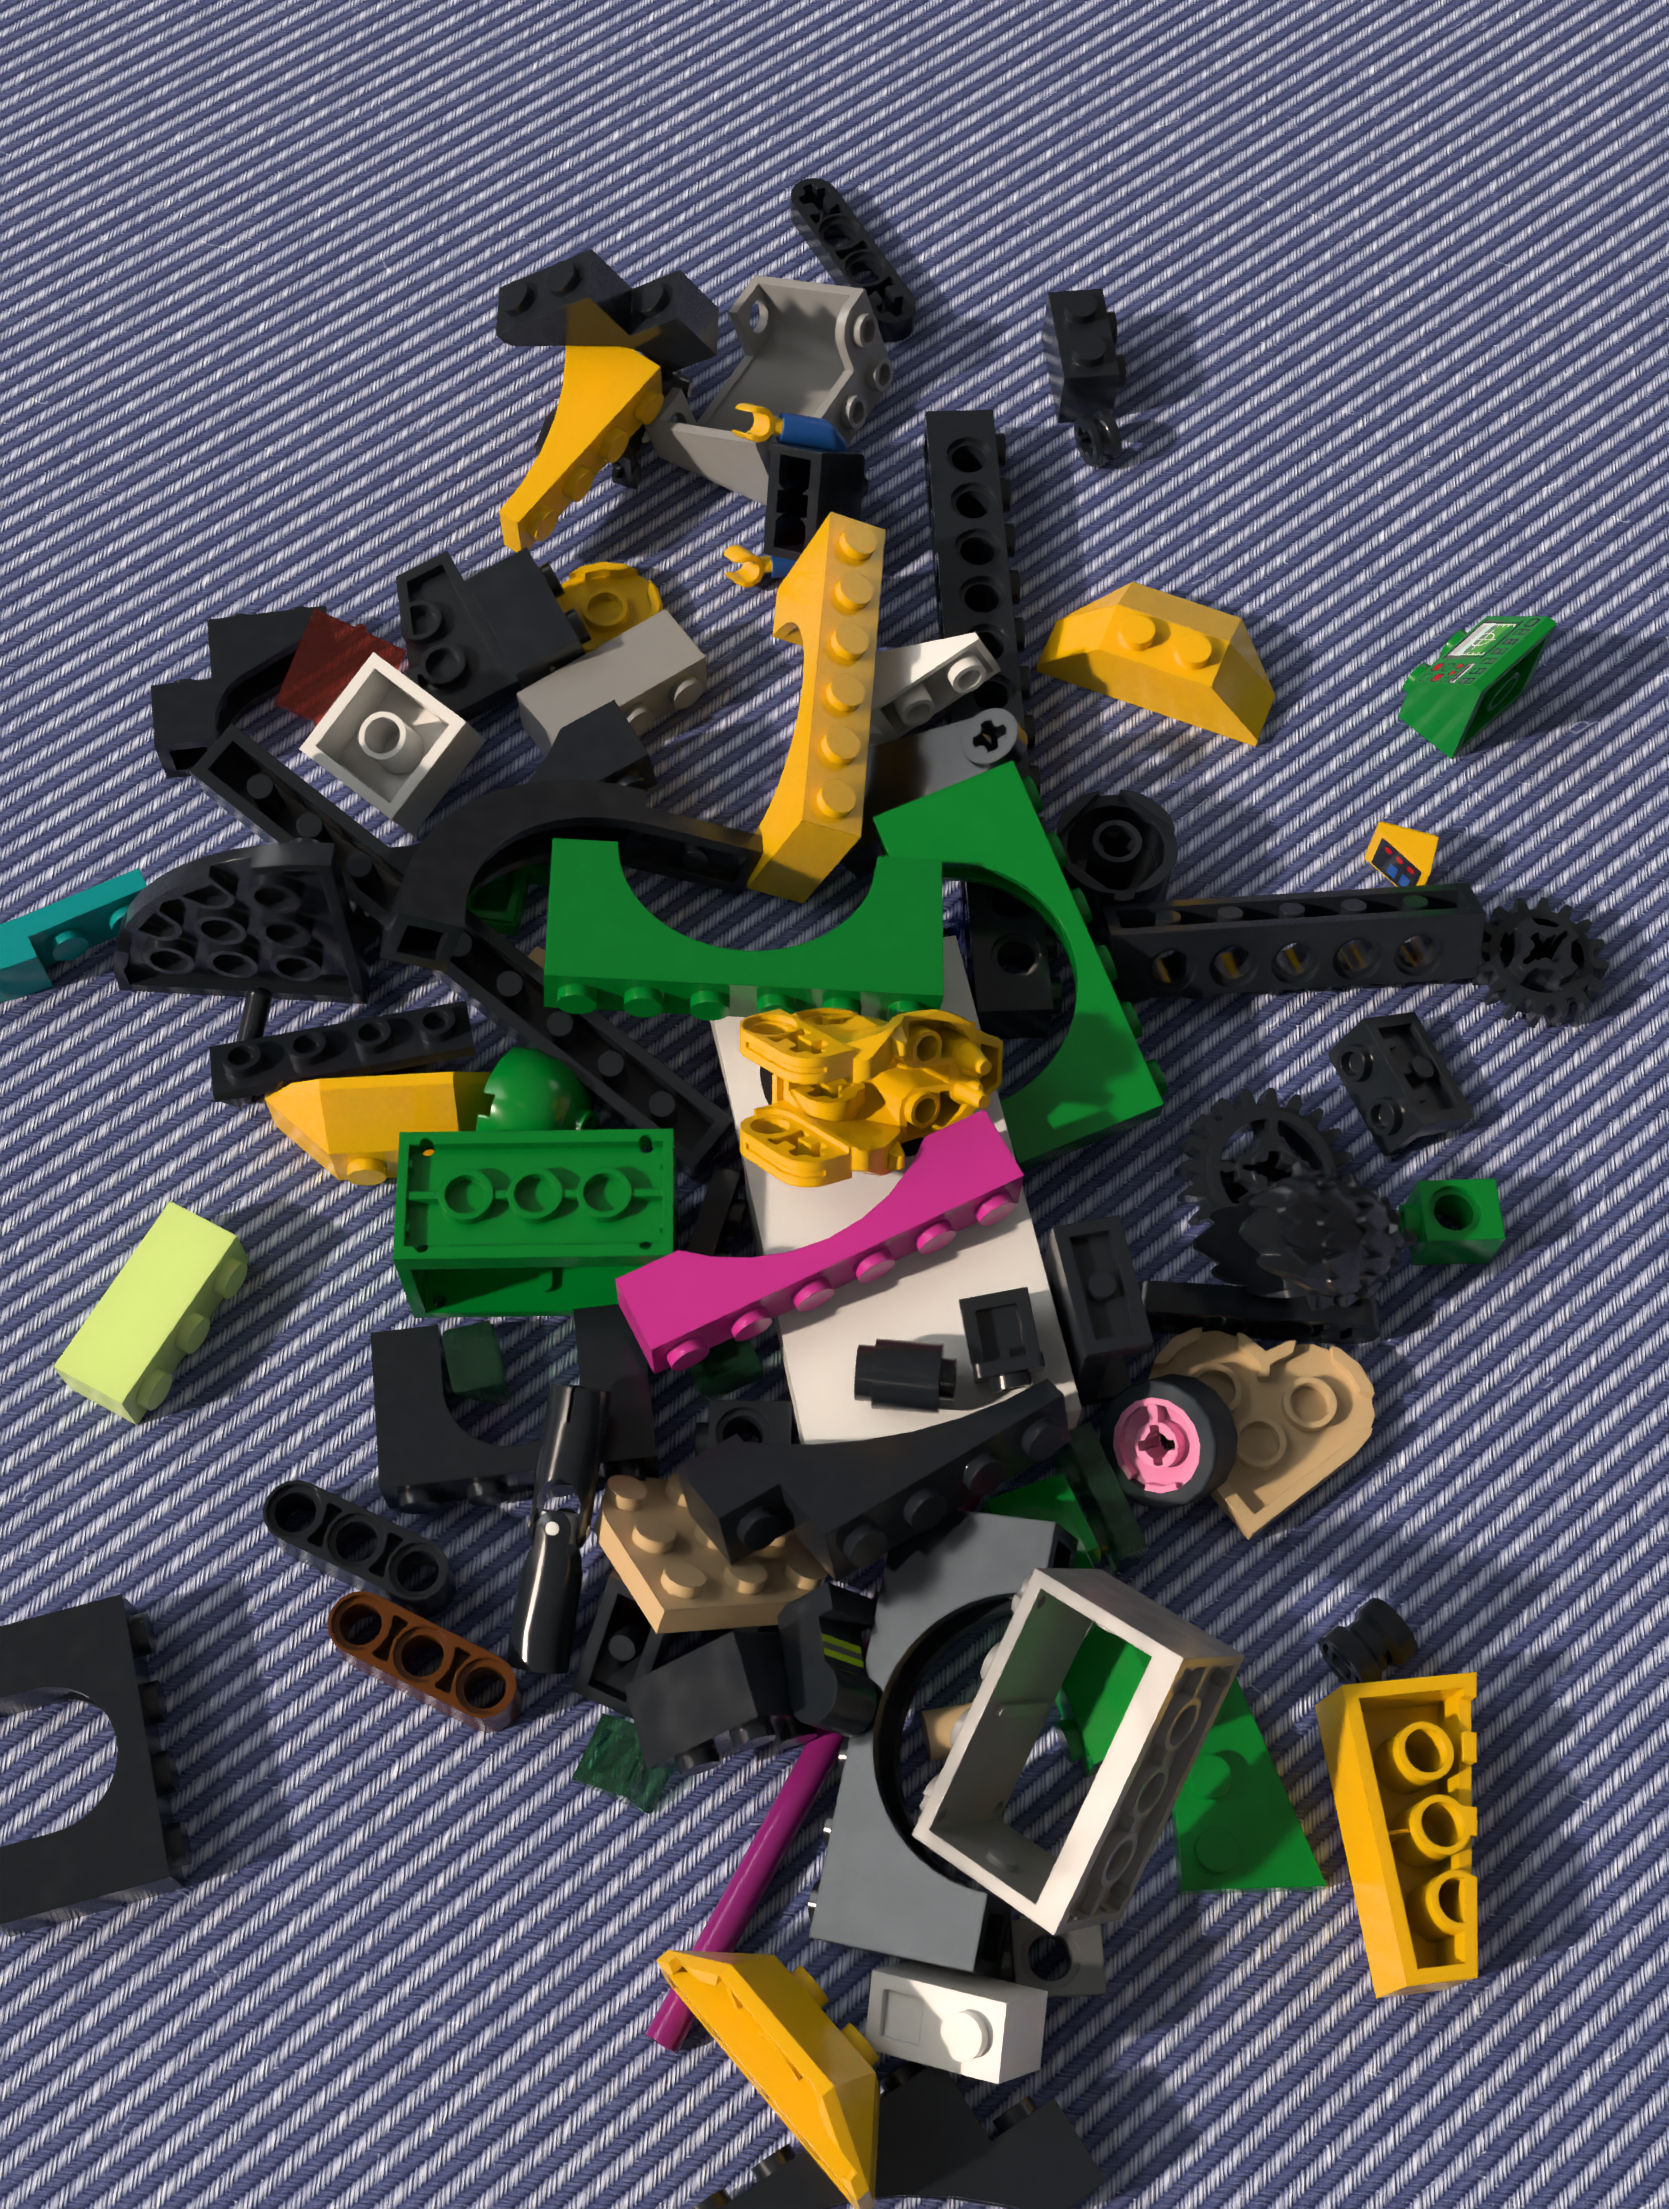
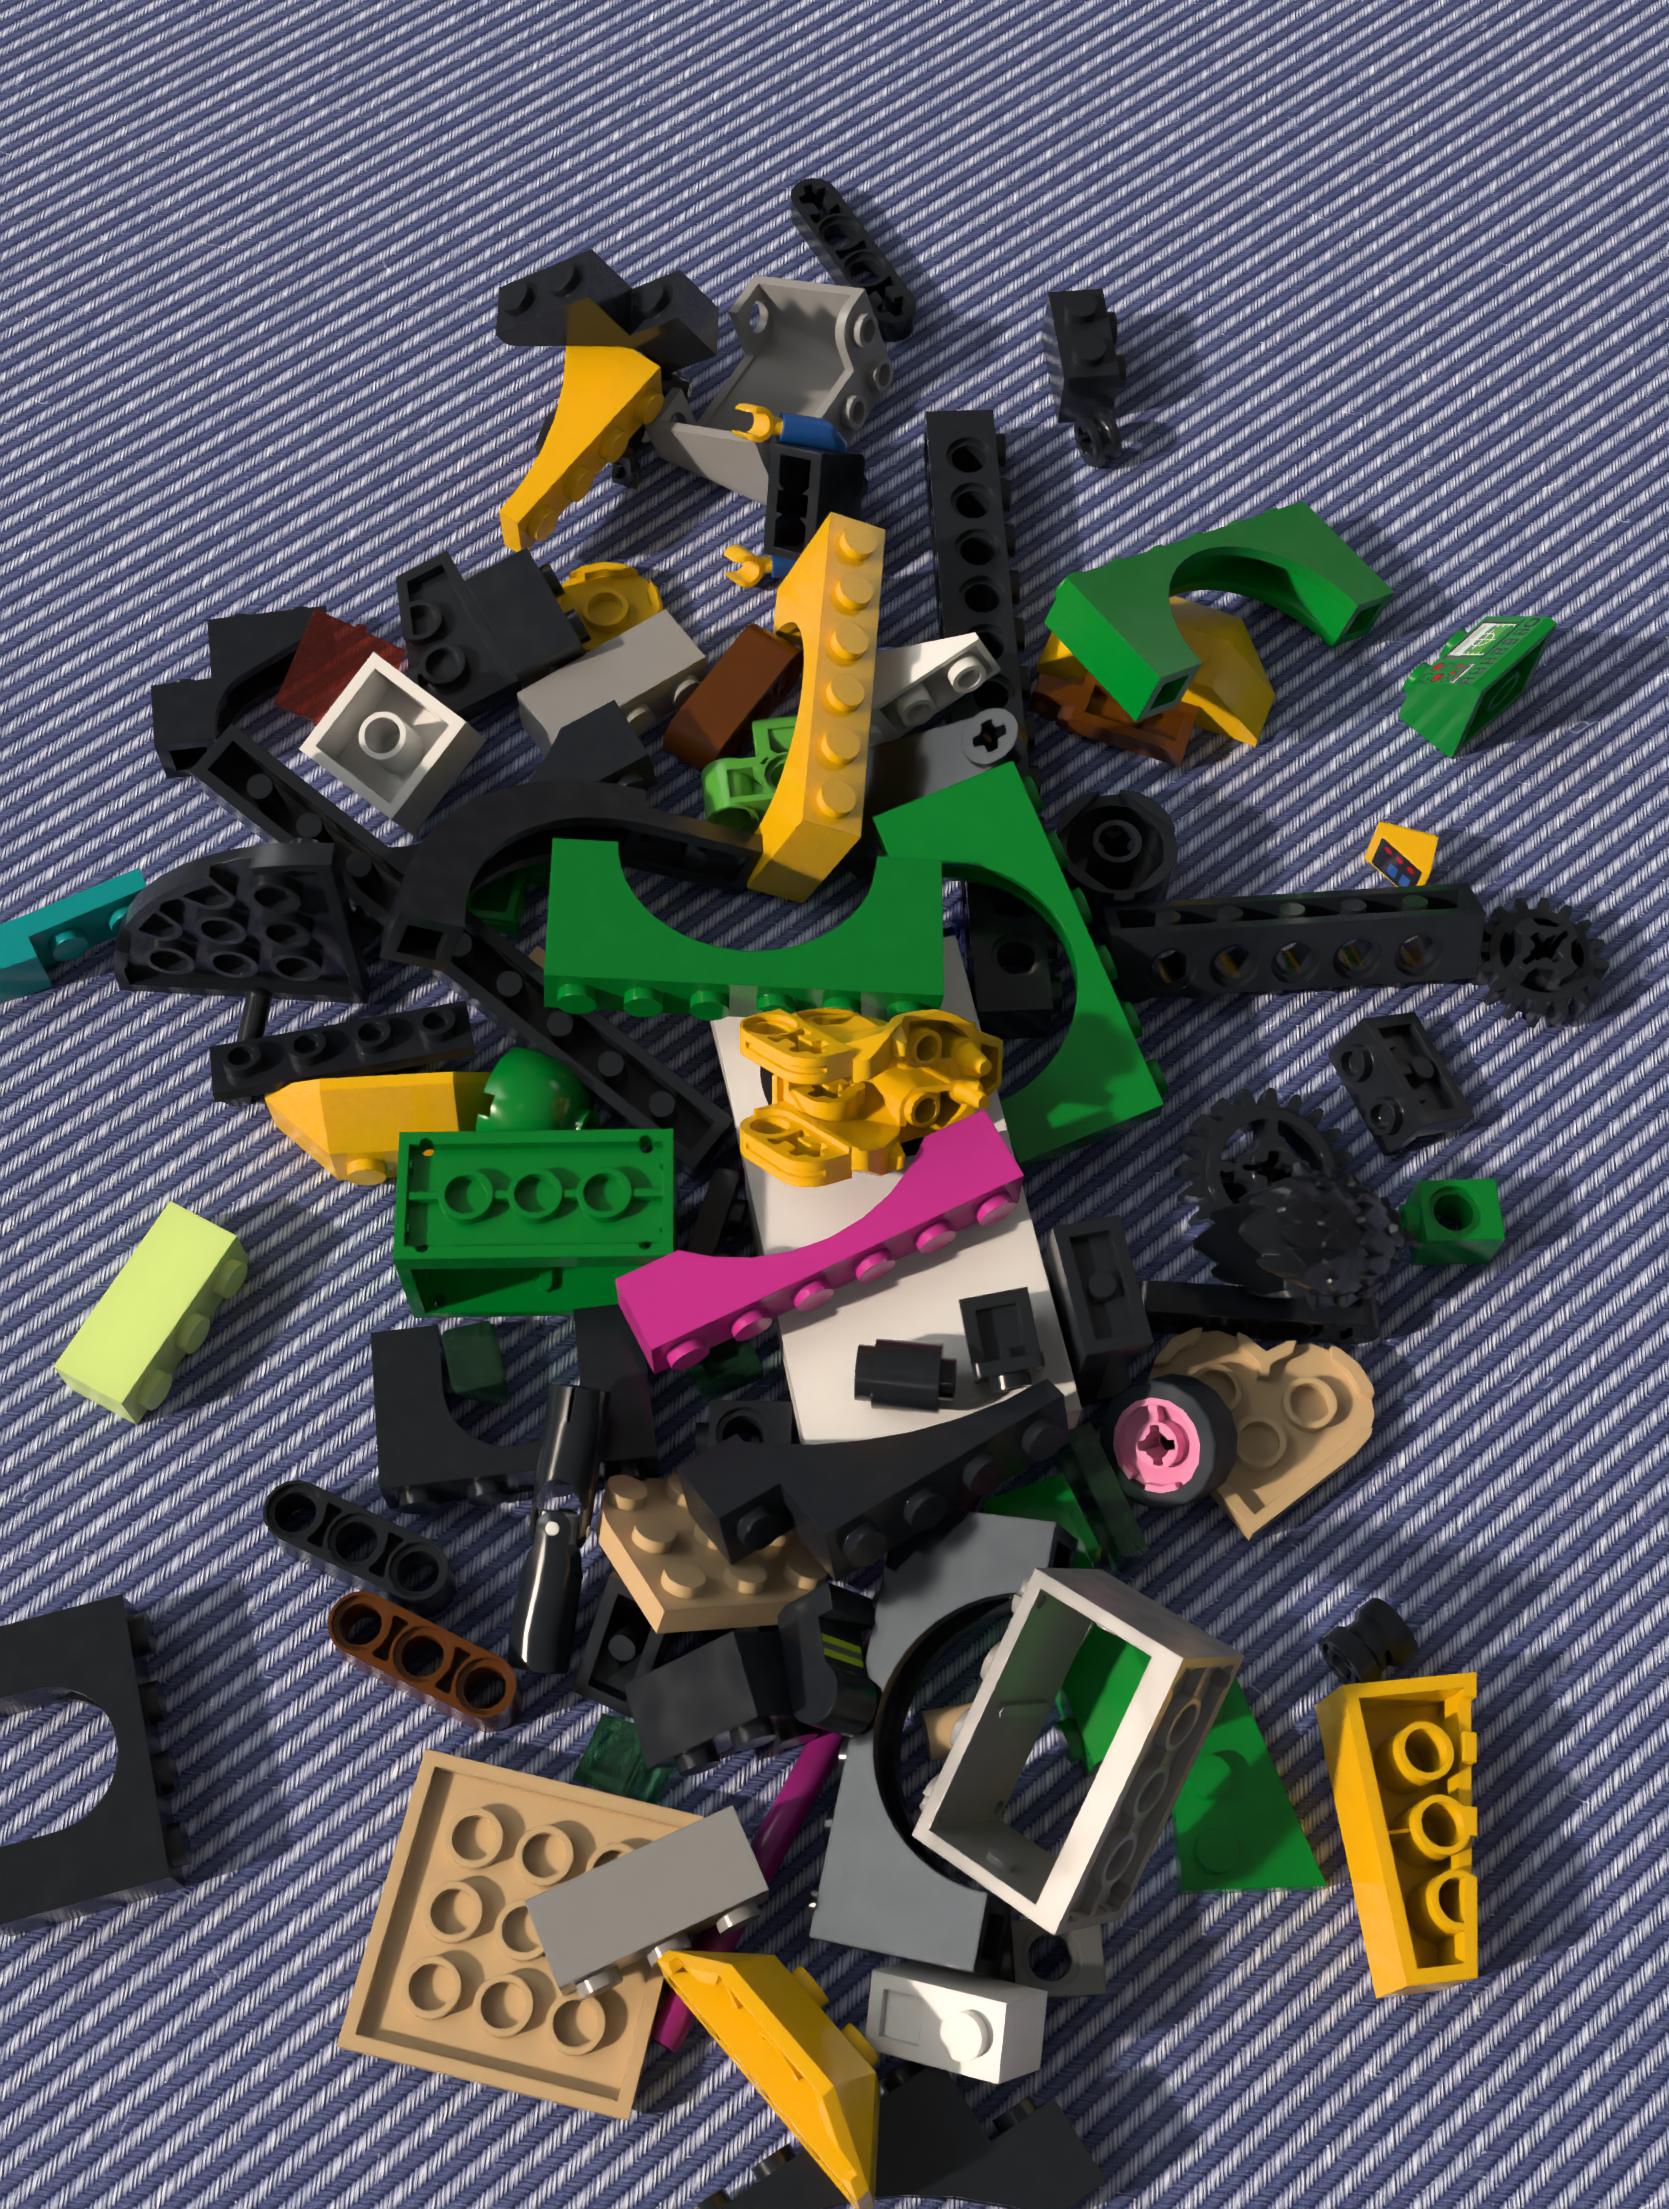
none -> tan plate [337,1749,704,2122]
none -> light grey brick [525,1805,769,2000]
none -> reddish brown beam [662,623,804,773]
none -> bright green piece [701,716,797,833]
none -> reddish brown hinge [1029,672,1200,767]
none -> green arch [1044,501,1394,722]

